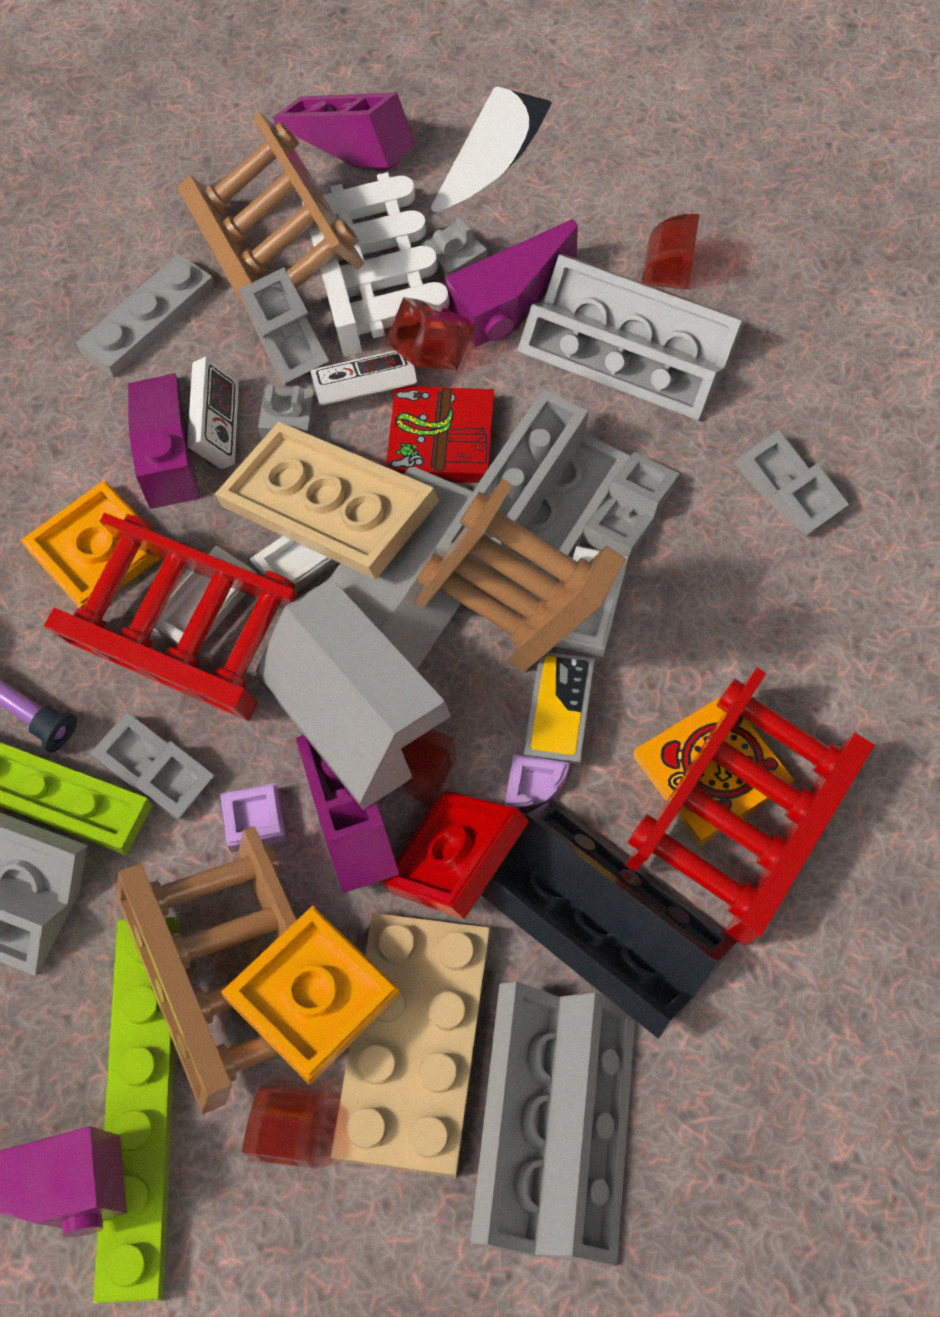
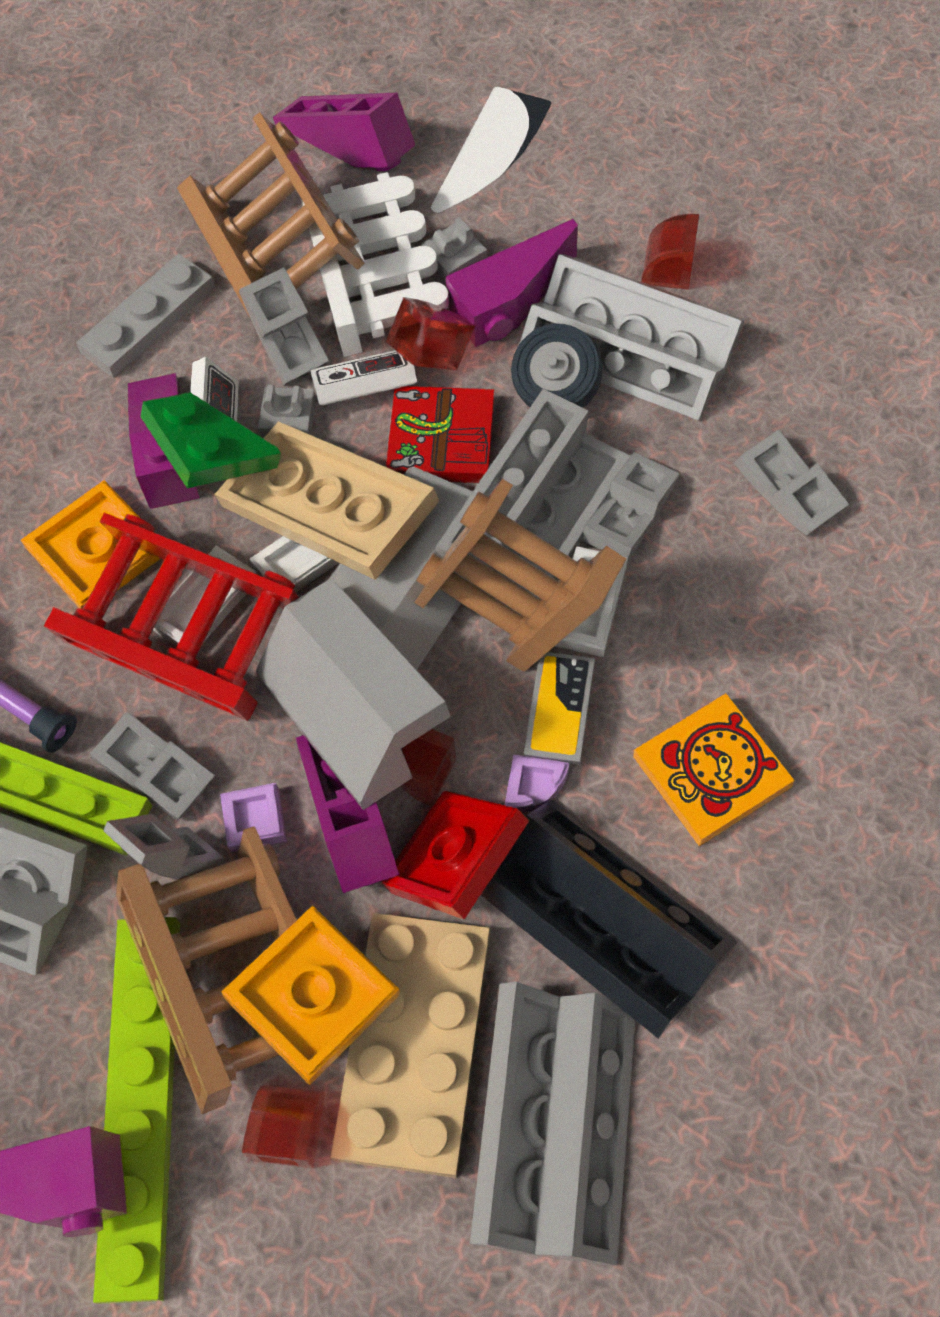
red fence [625,667,875,946] -> none
none -> light grey slope [104,814,224,879]
none -> green wing [140,392,281,489]
none -> black wheel [511,324,603,408]

